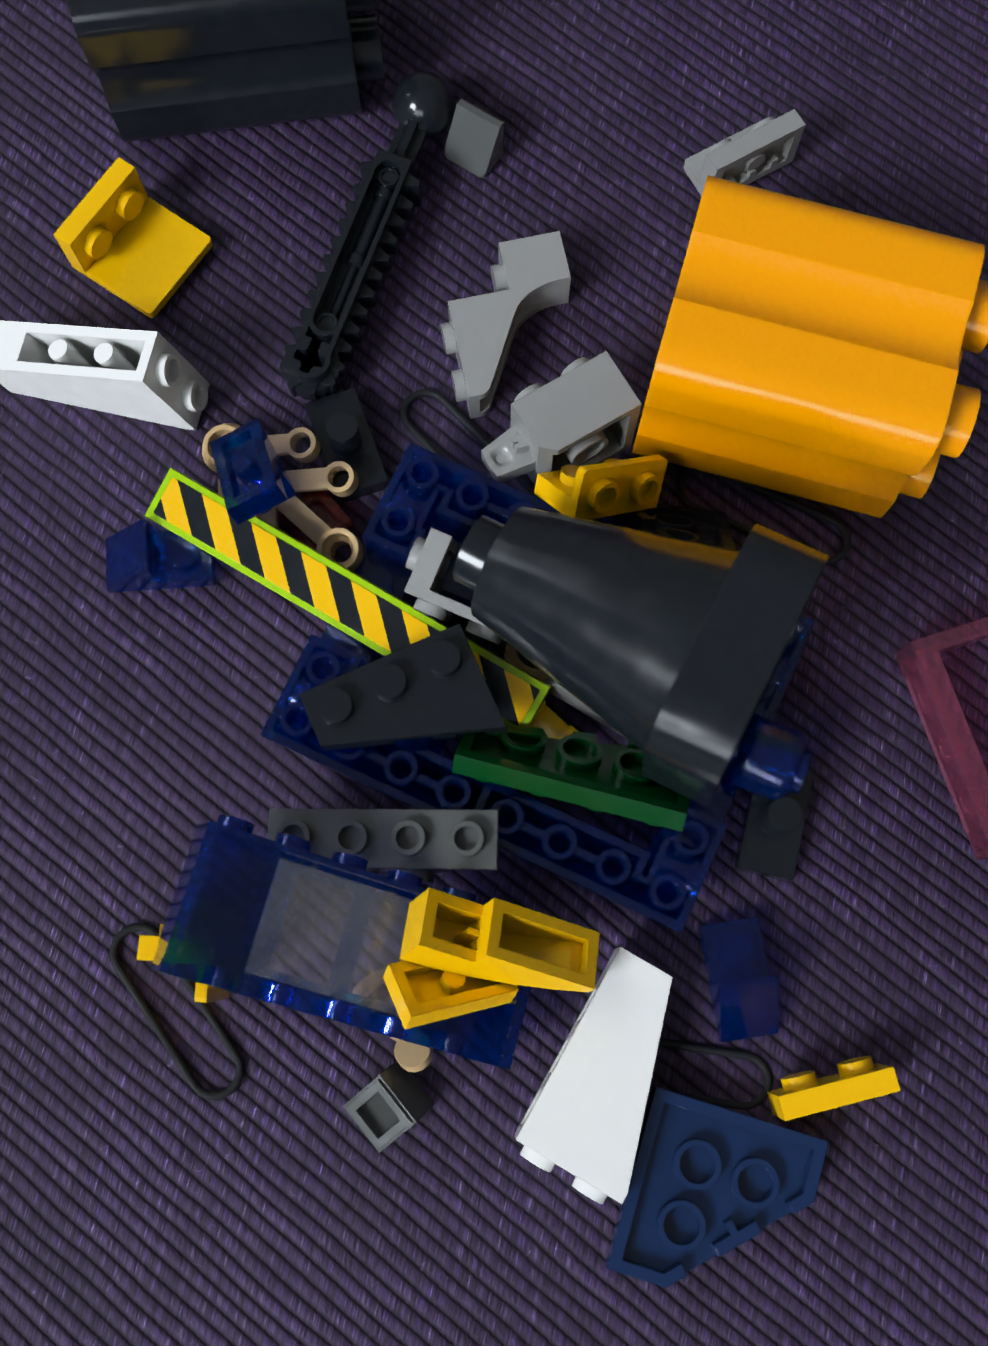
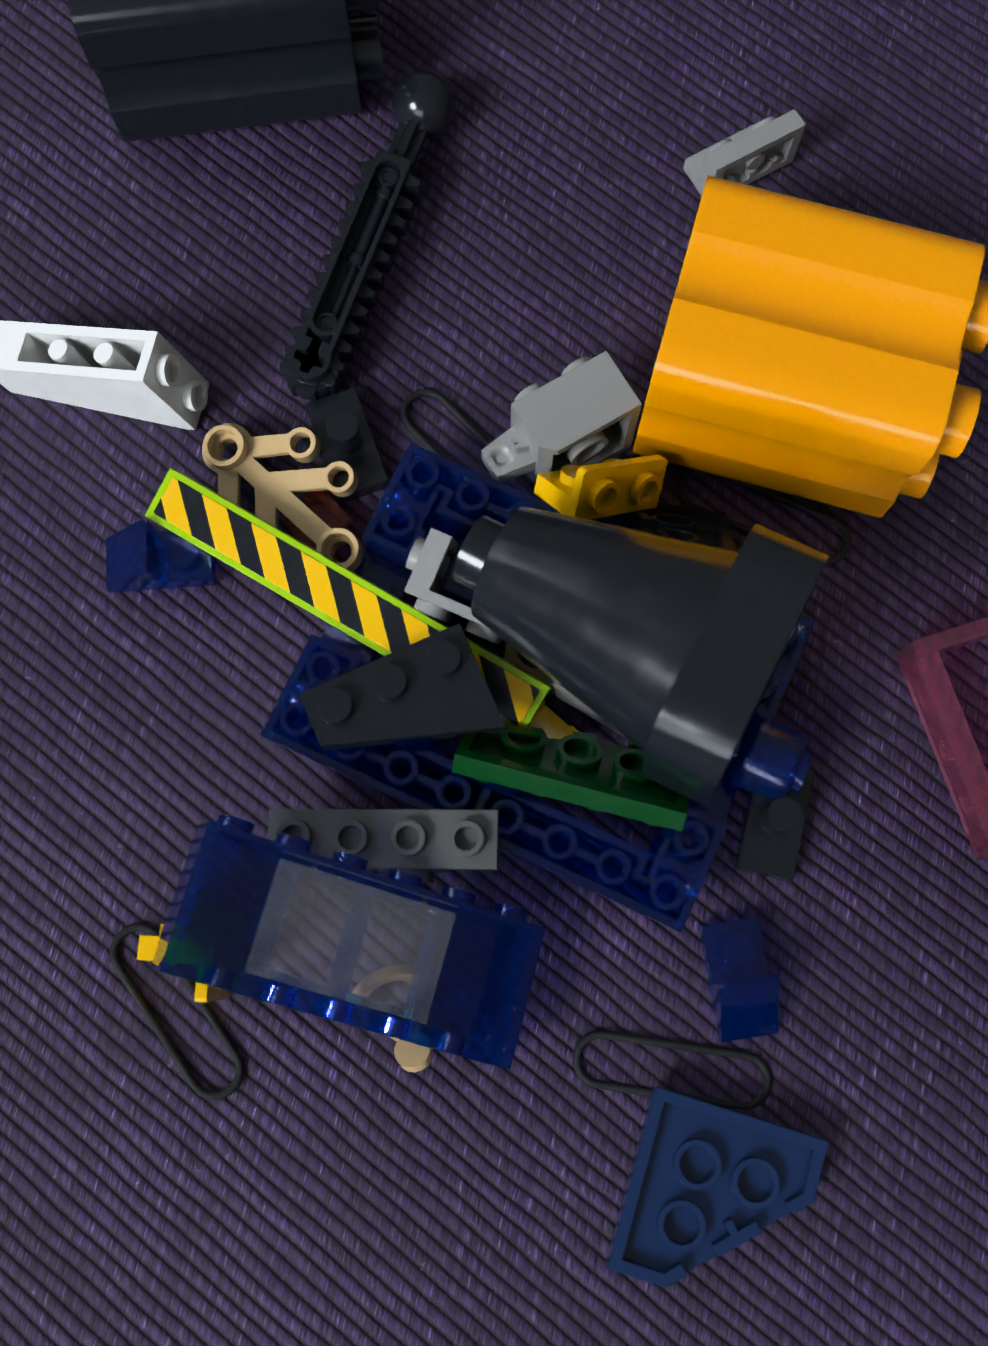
yellow bracket [53,157,213,318] -> none
clear blue slope [210,419,295,525] -> none
dark grey slope [343,1060,434,1153] -> none
yellow plate [383,960,519,1030] -> none
yellow slope [400,887,600,993] -> none
light grey arch [440,231,571,419] -> none
dark grey slope [444,99,504,178] -> none
white slope [515,947,673,1205] -> none
yellow plate [767,1056,901,1121] -> none

